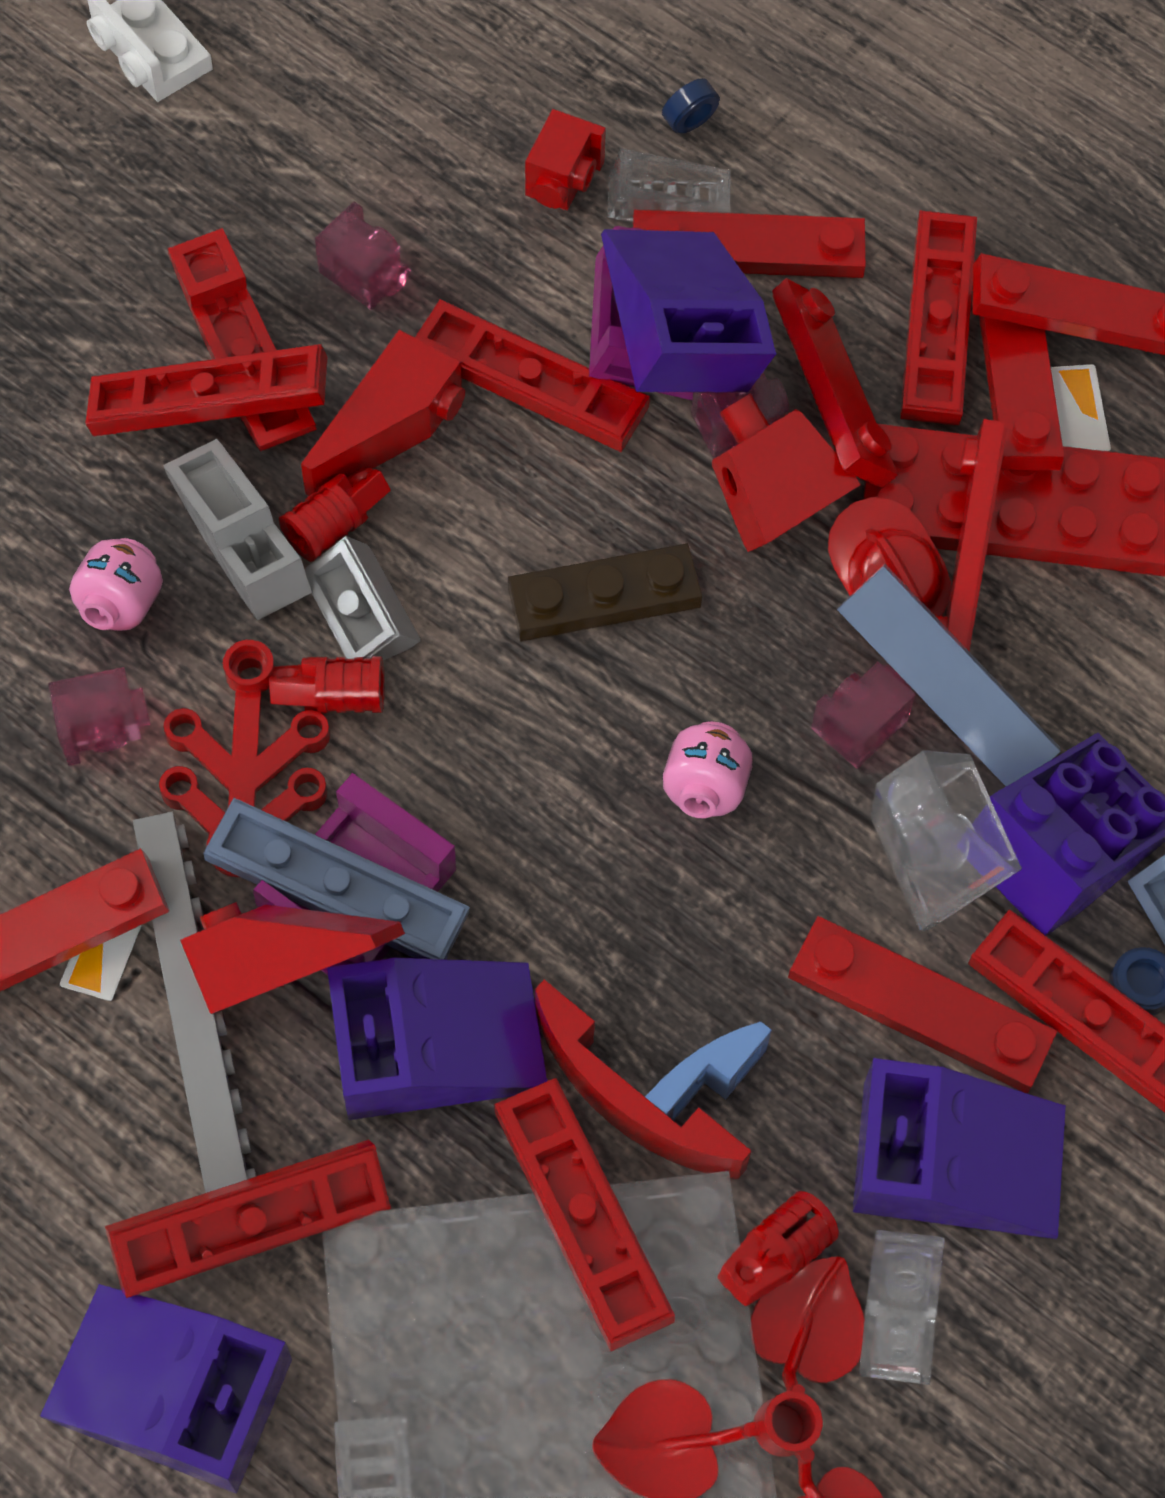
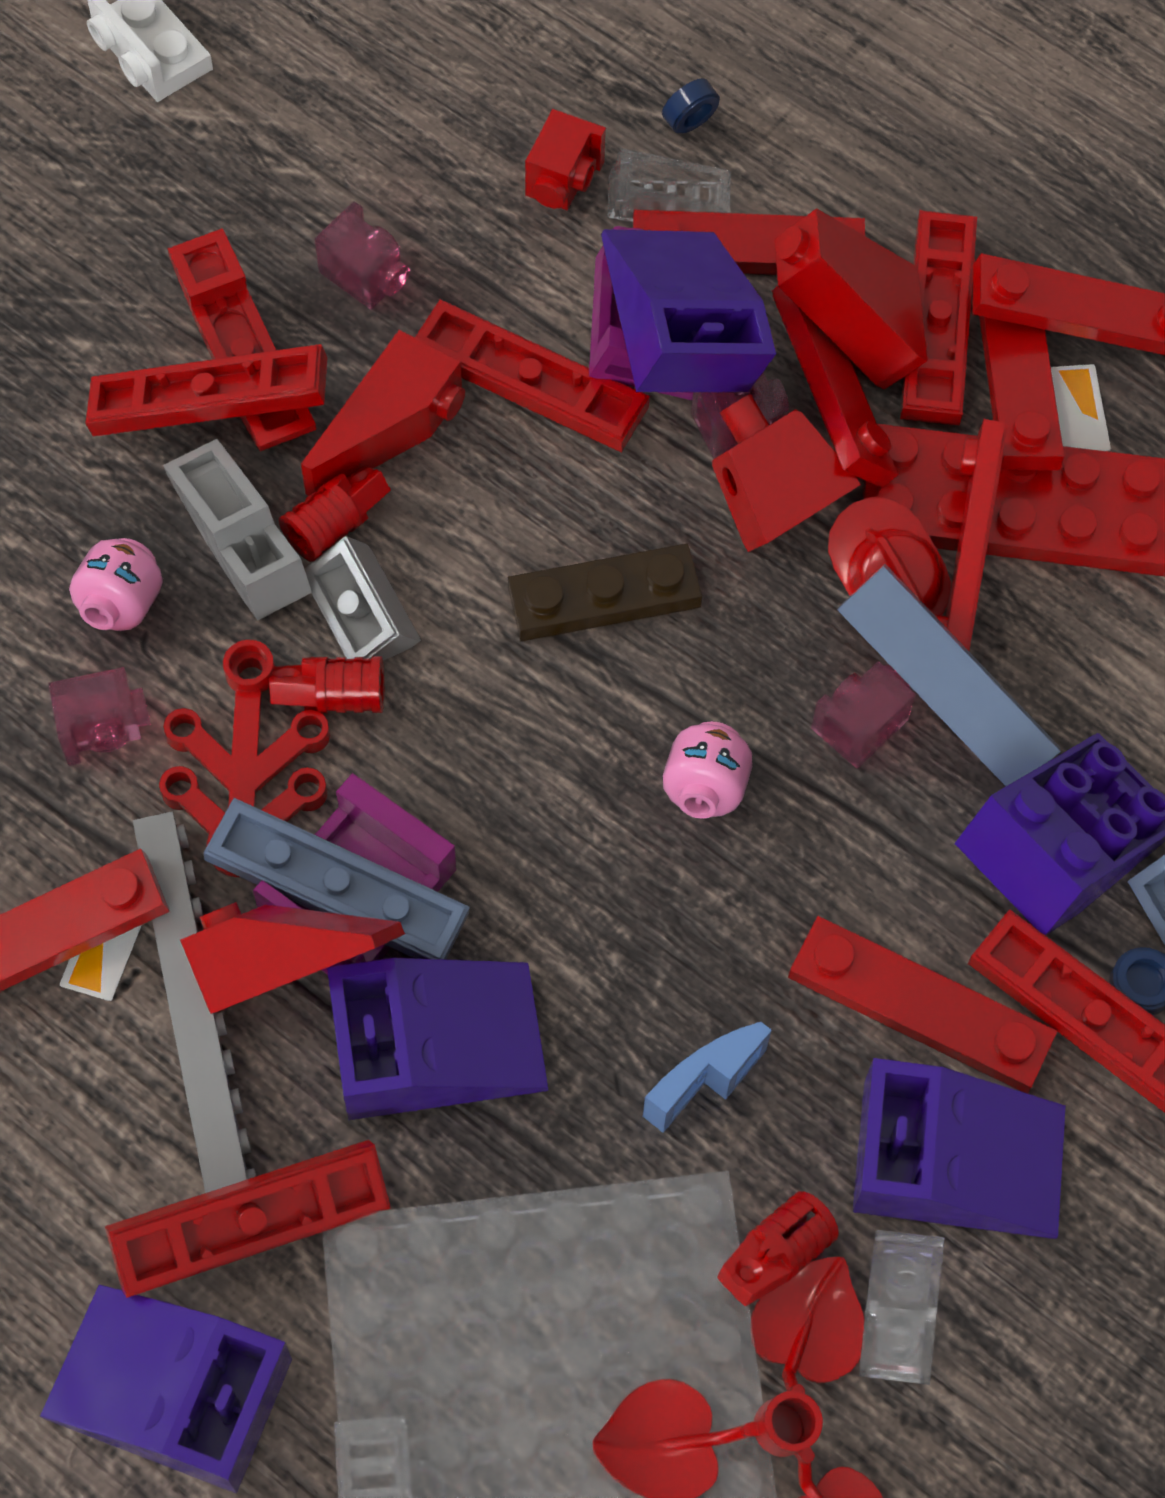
red plate [494,1078,675,1352] -> none
red slope [535,979,751,1179] -> none
clear slope [871,750,1022,931] -> none
none -> red slope [775,208,928,390]

